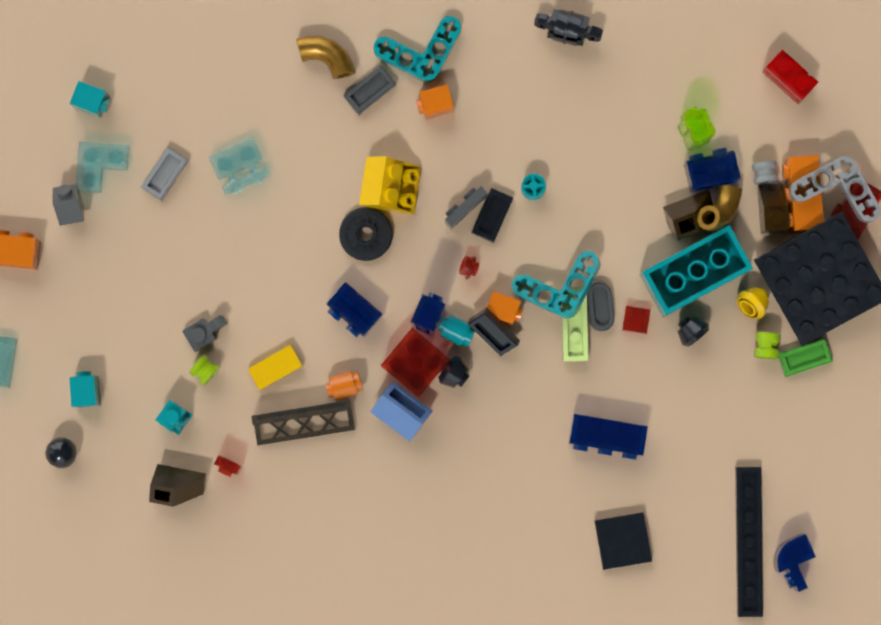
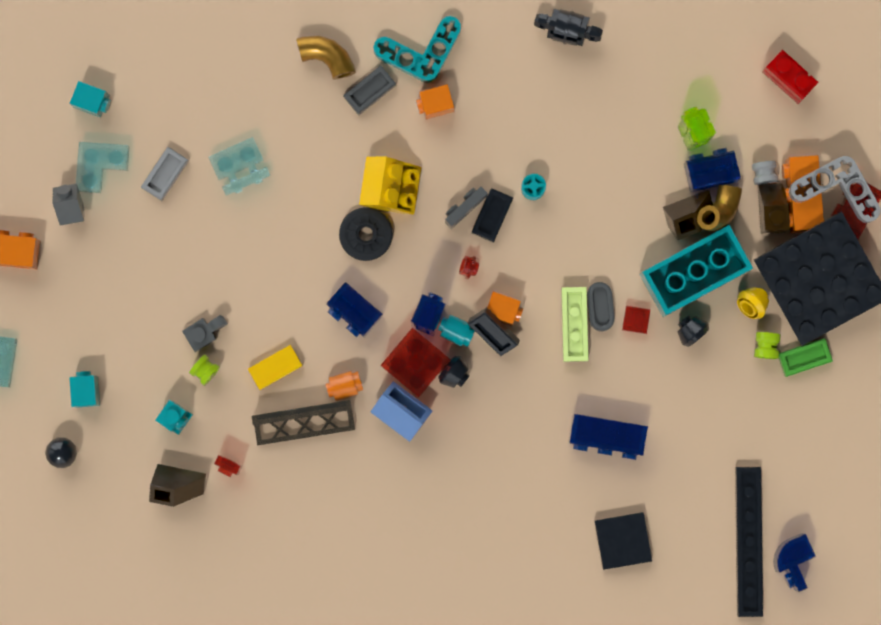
teal beam [511,251,601,319] -> none

